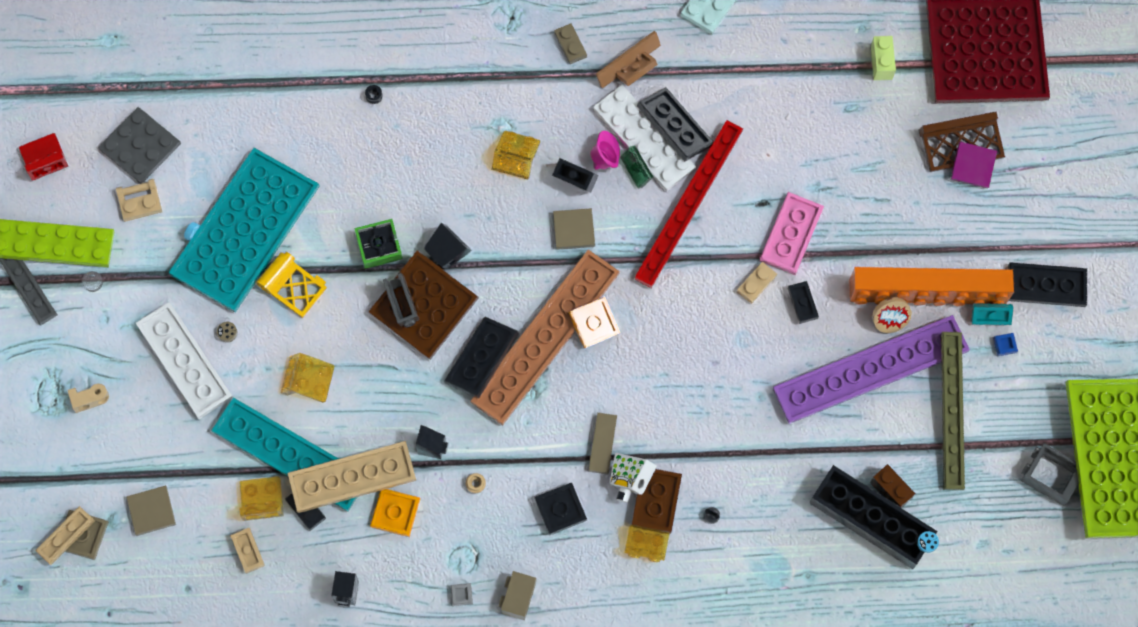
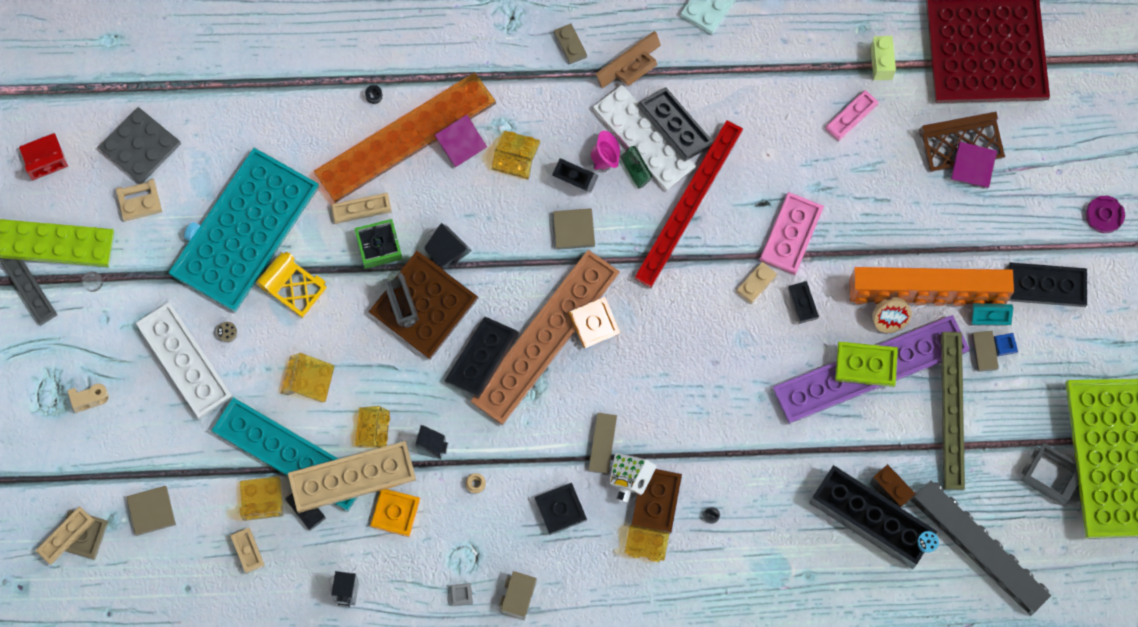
none -> clear orange plate [314,72,496,203]
none -> tan tile [331,192,392,224]
none -> clear yellow bracket [355,406,390,448]
none -> magenta tile [434,115,487,168]
none -> bright pink tile [825,90,879,141]
none -> lime tile [835,341,898,387]
none -> dark grey brick [912,481,1051,616]
none -> dark tan tile [972,331,999,372]
none -> magenta tile [1085,195,1125,234]

